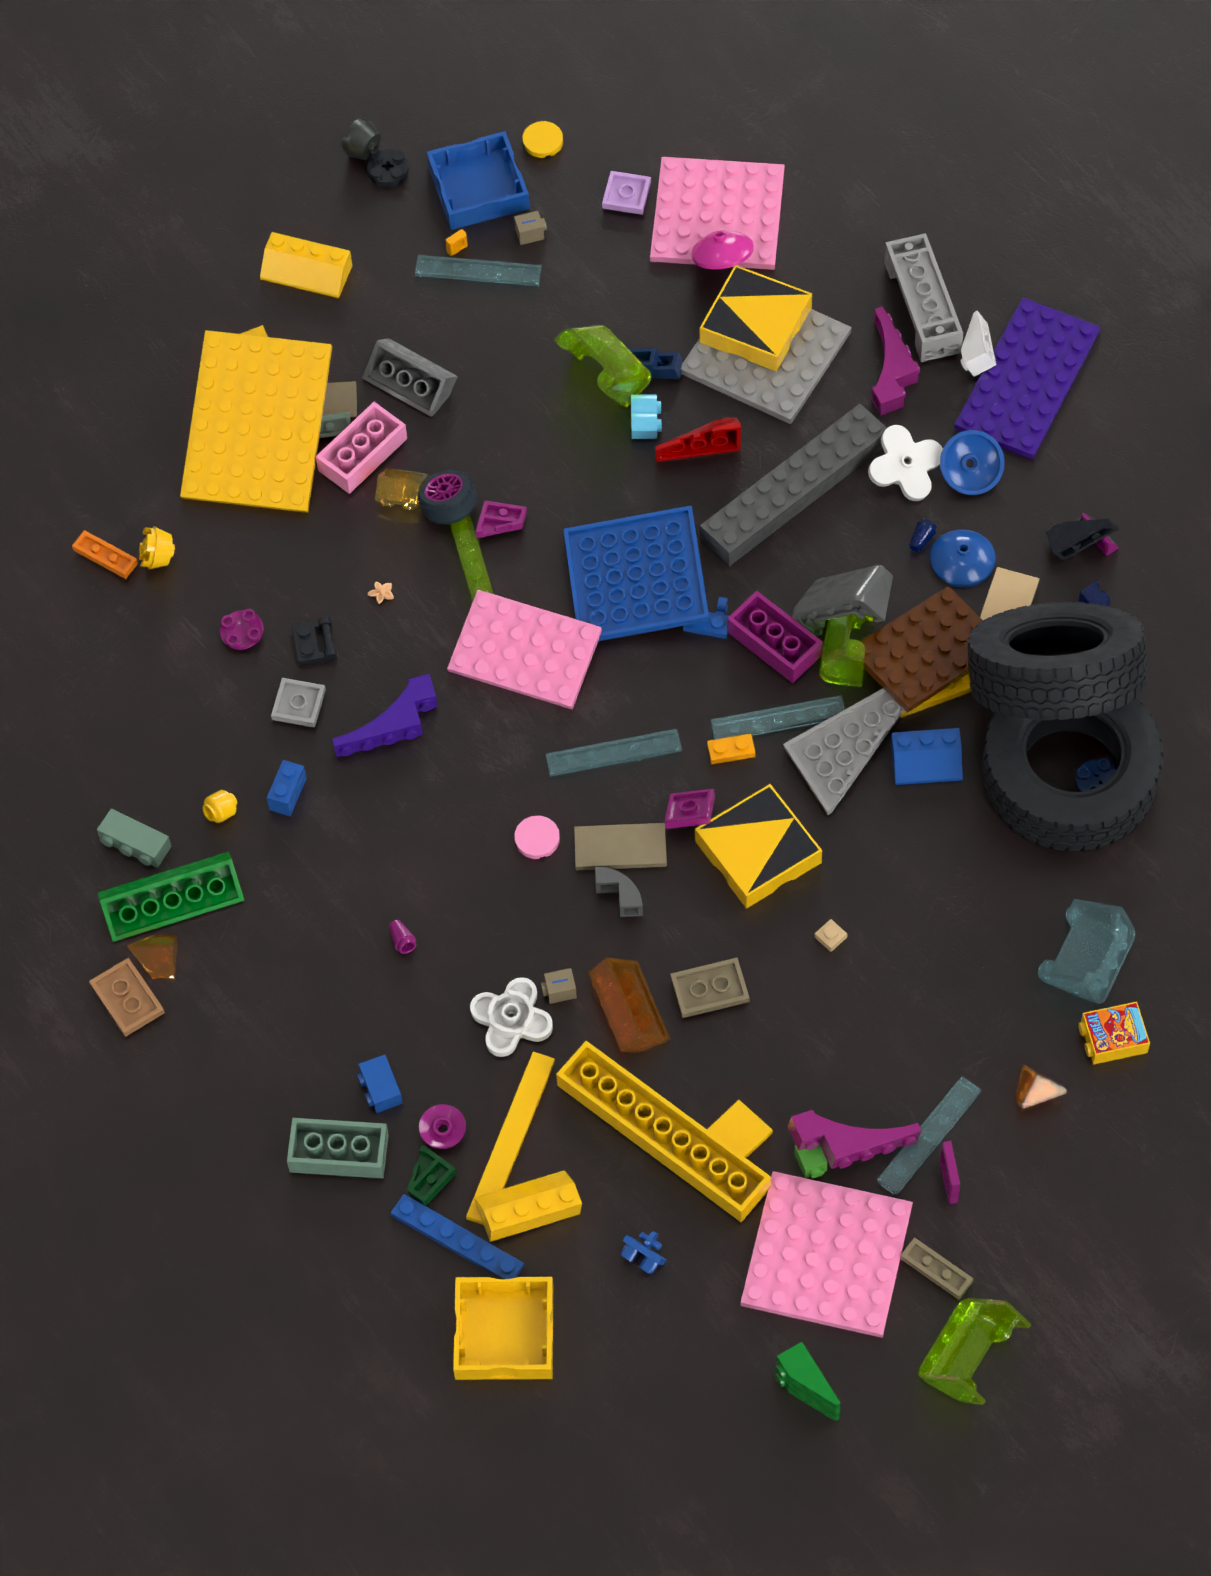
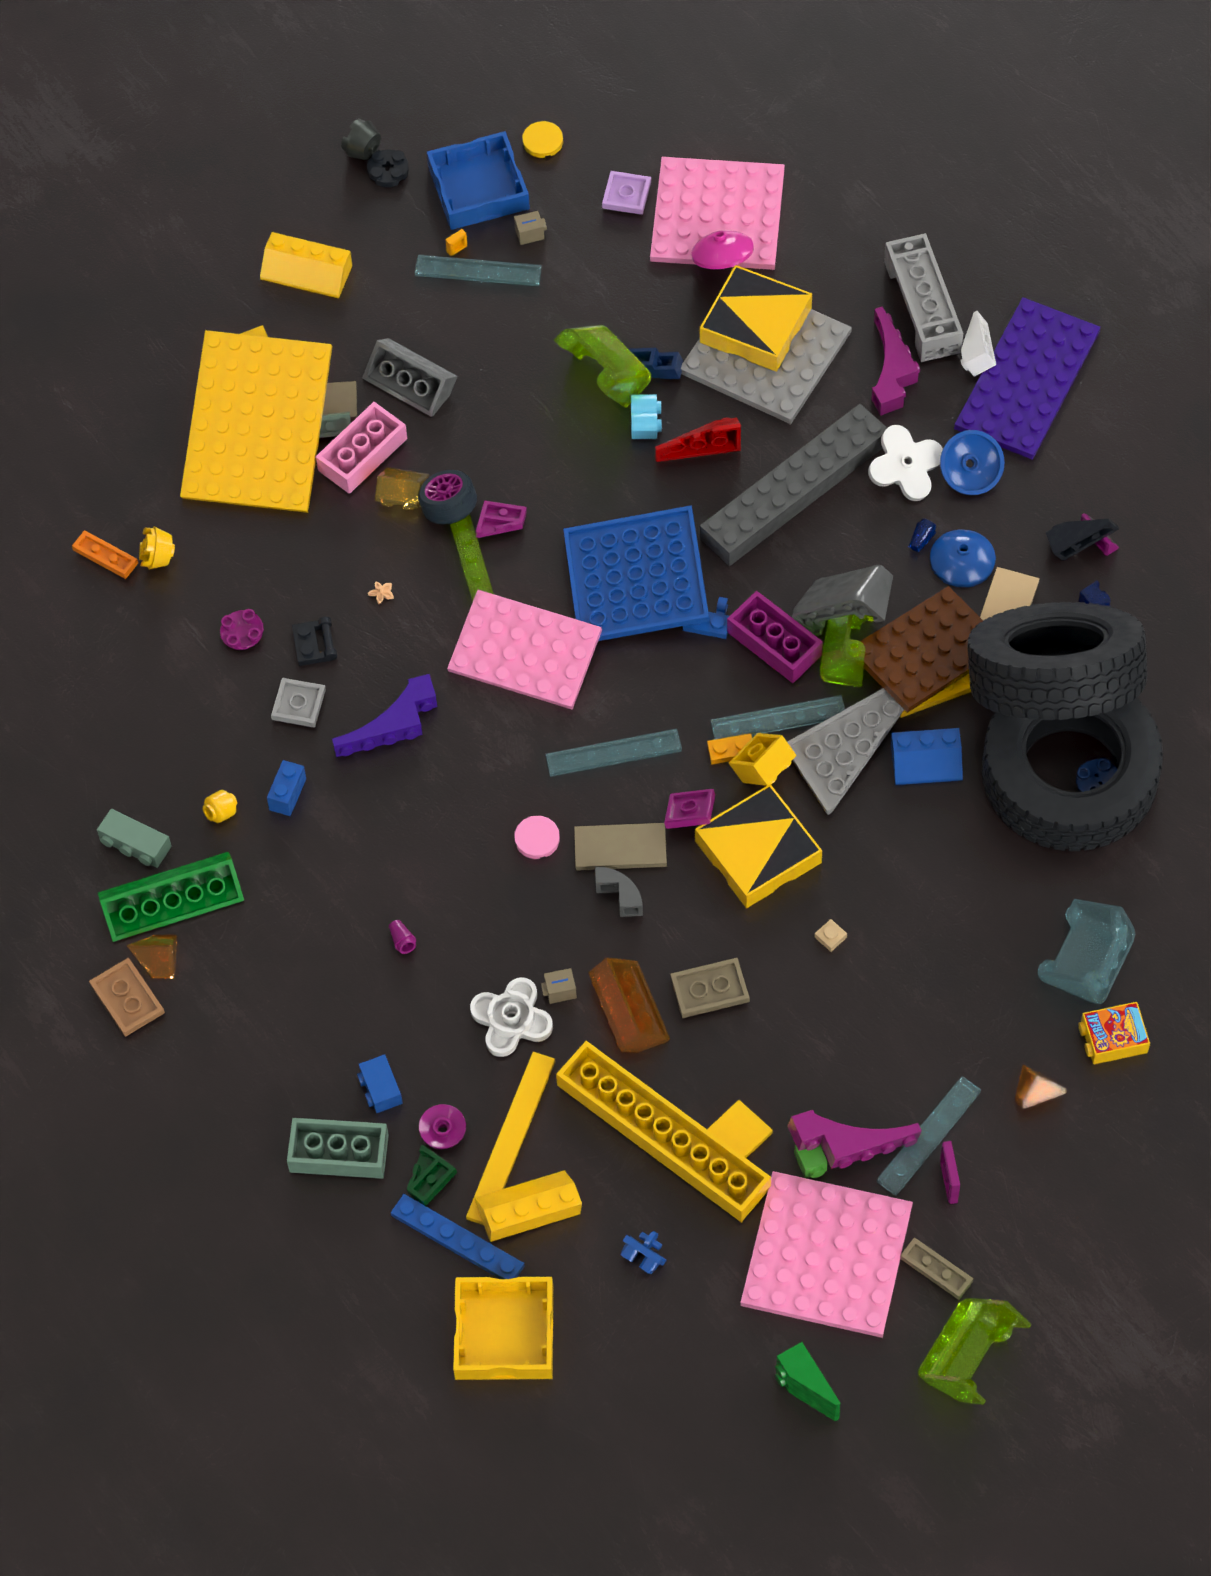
none -> yellow brick [729,733,797,786]

